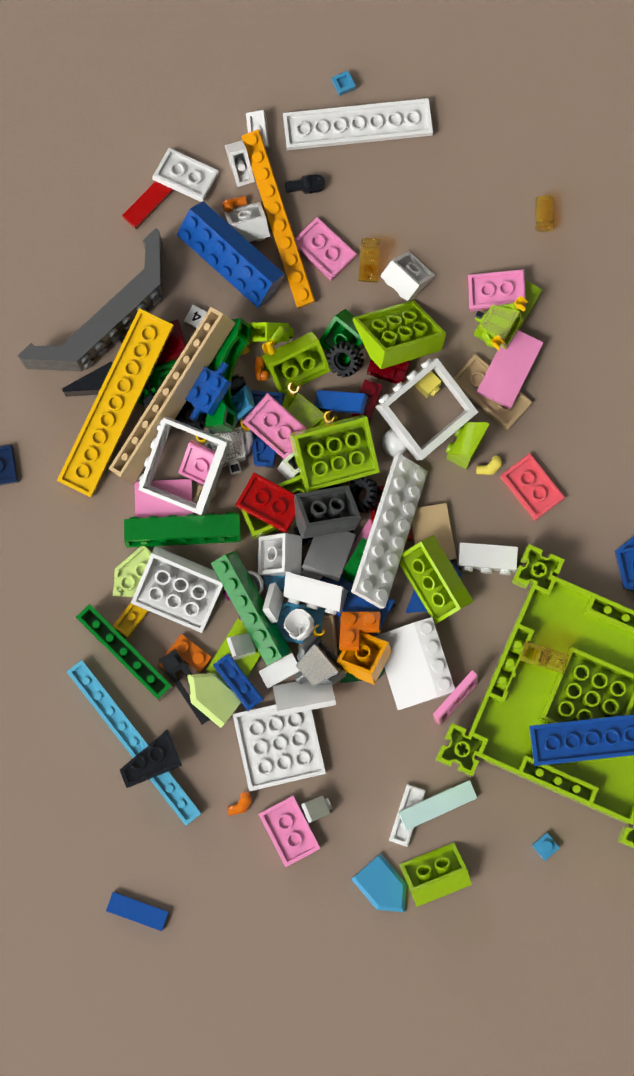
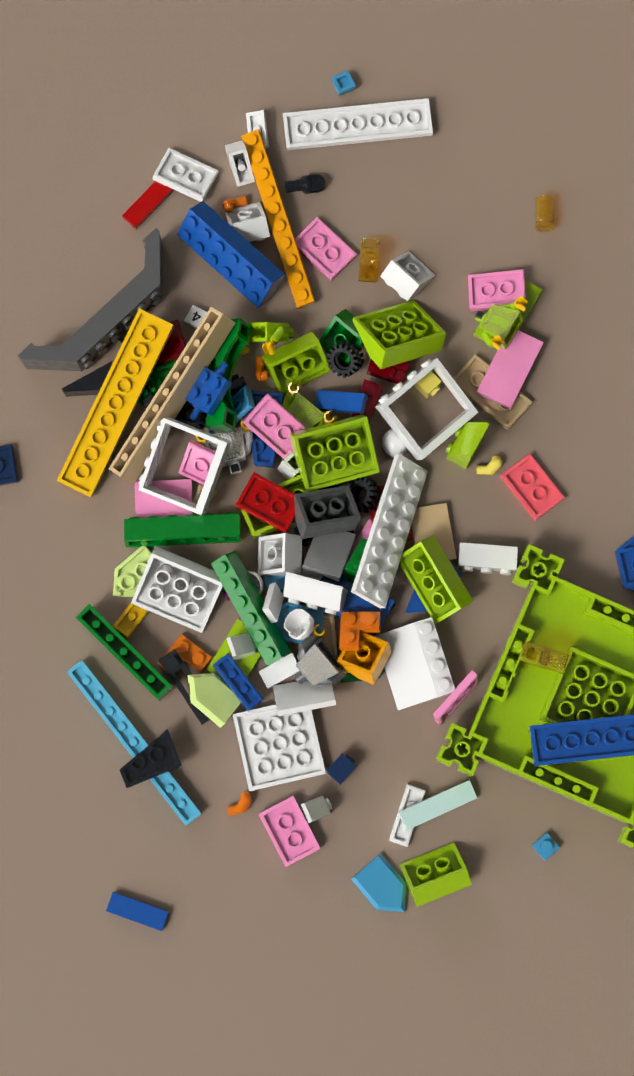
none -> dark blue brick [326,754,356,785]

